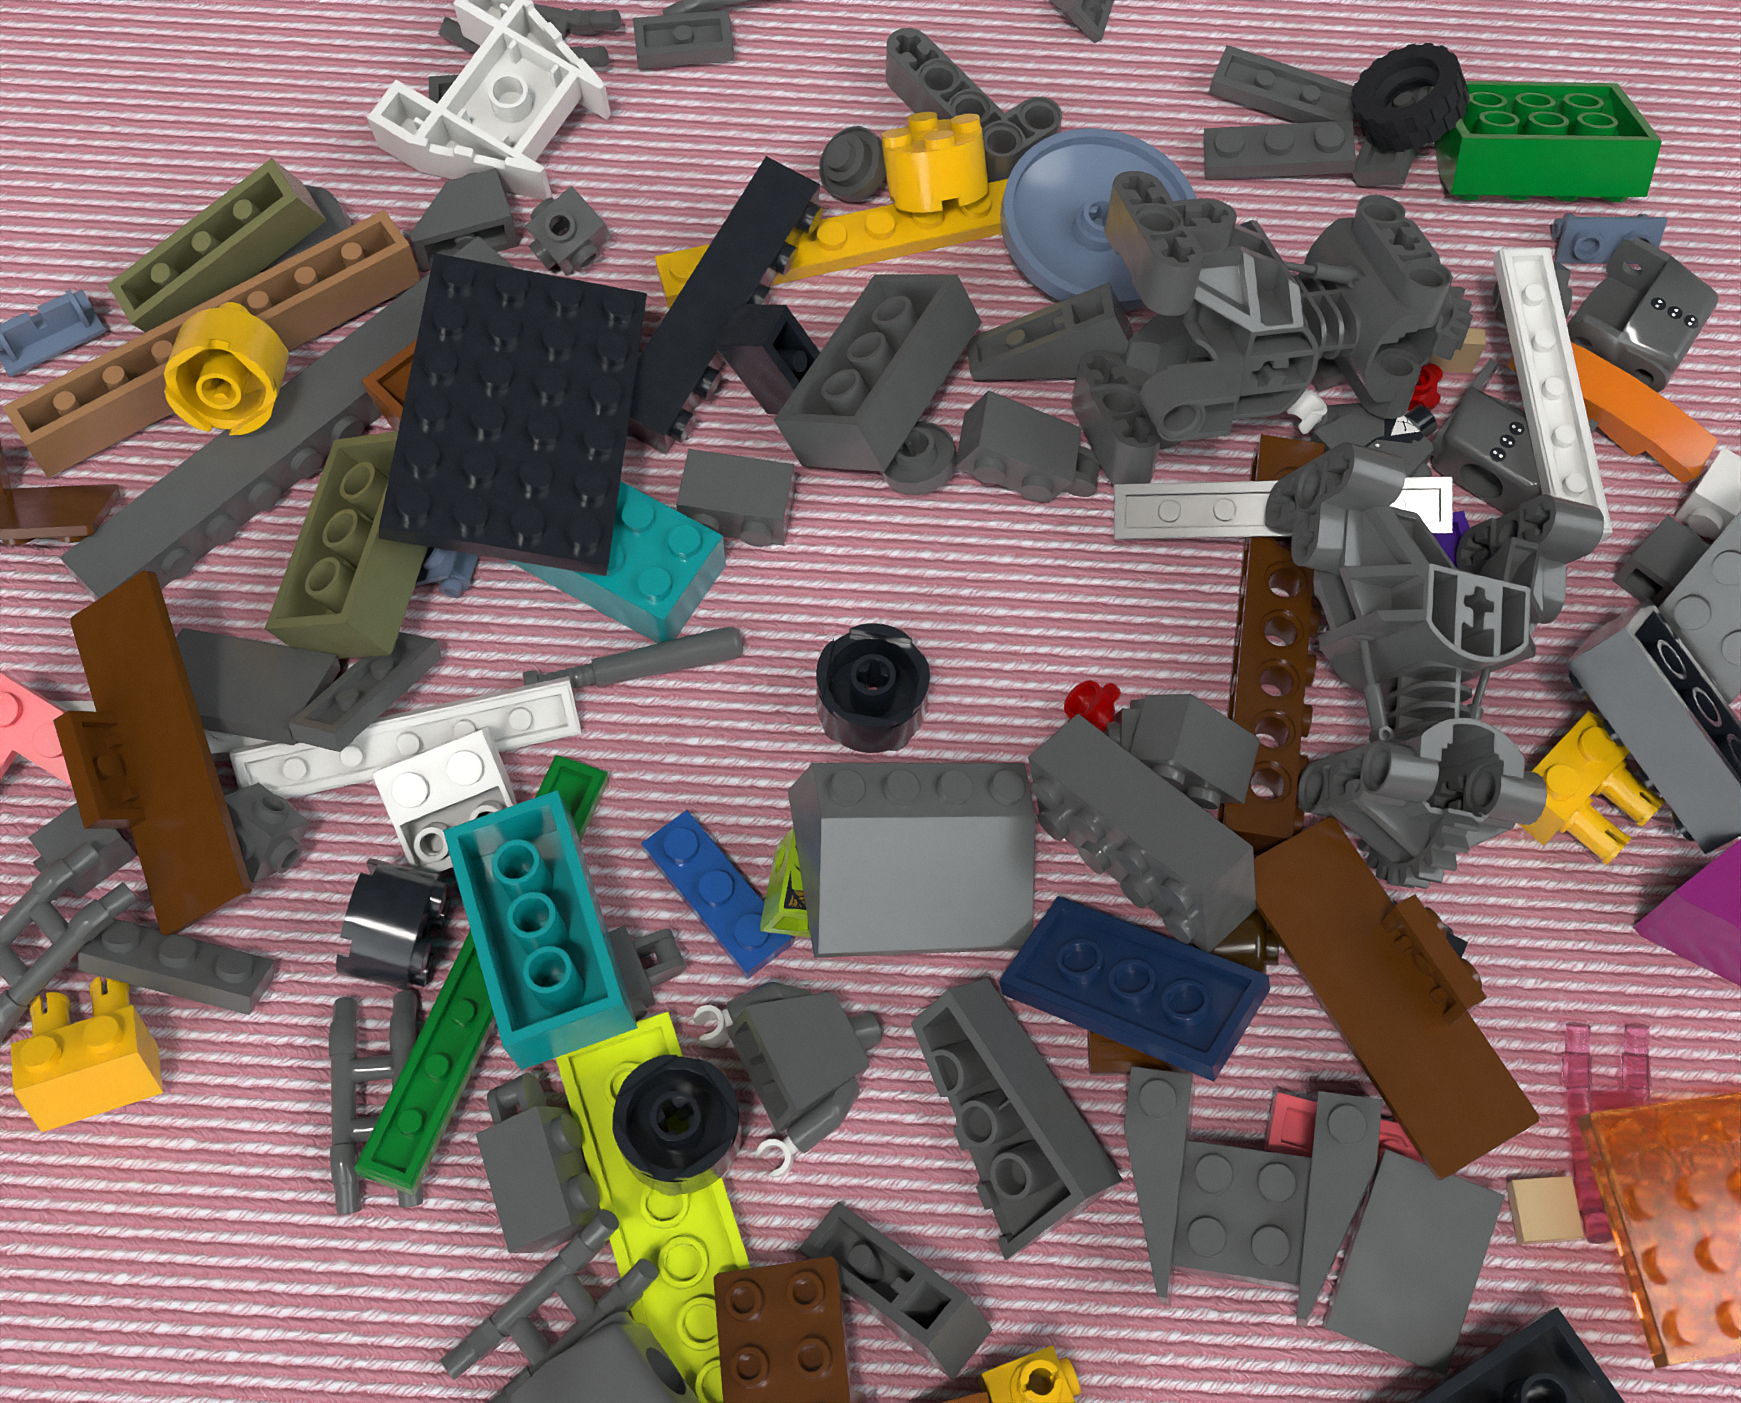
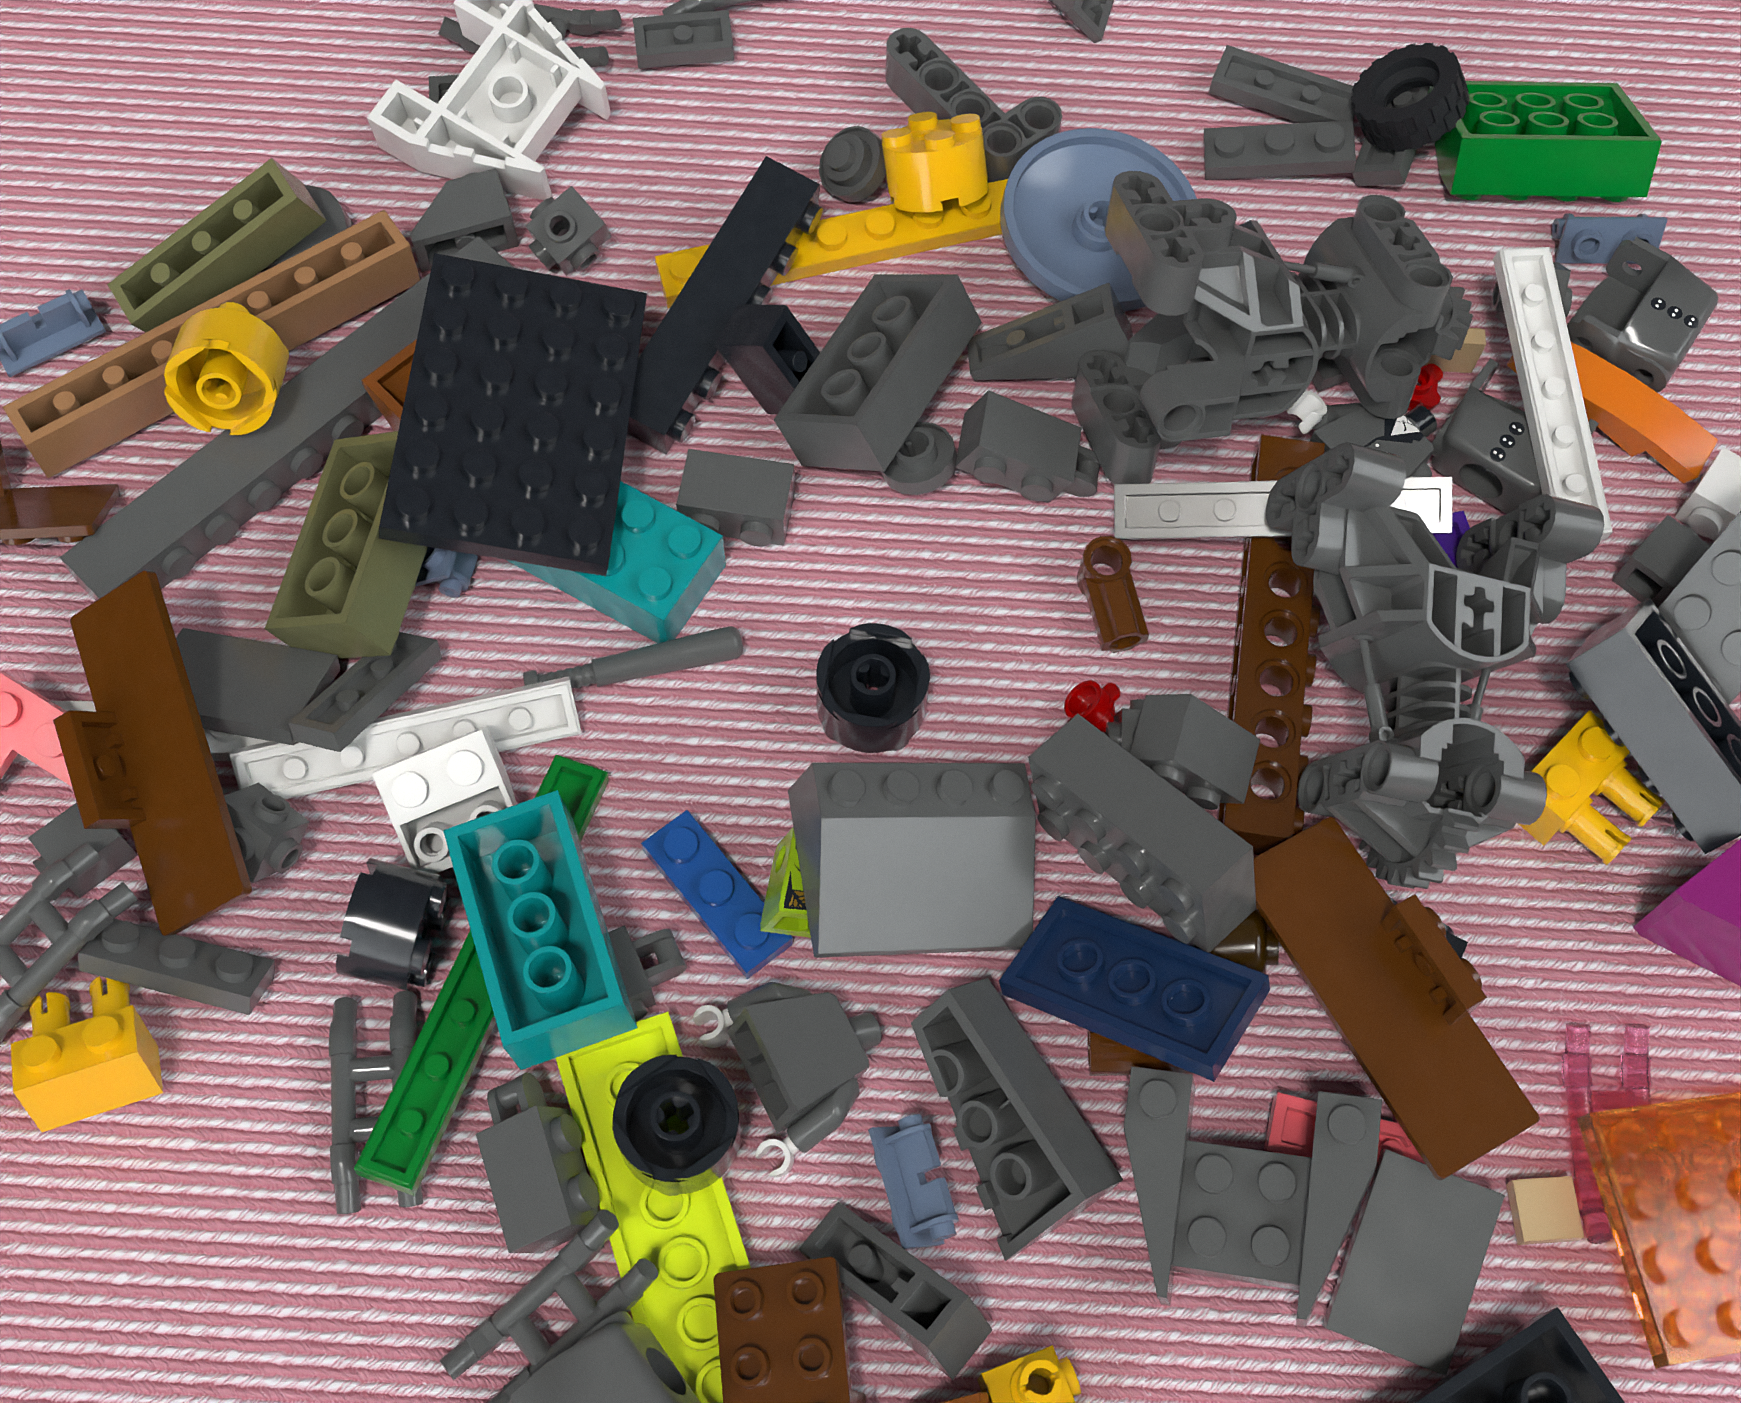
none -> sand blue hinge [868,1114,959,1249]
none -> reddish brown piece [1077,536,1149,653]

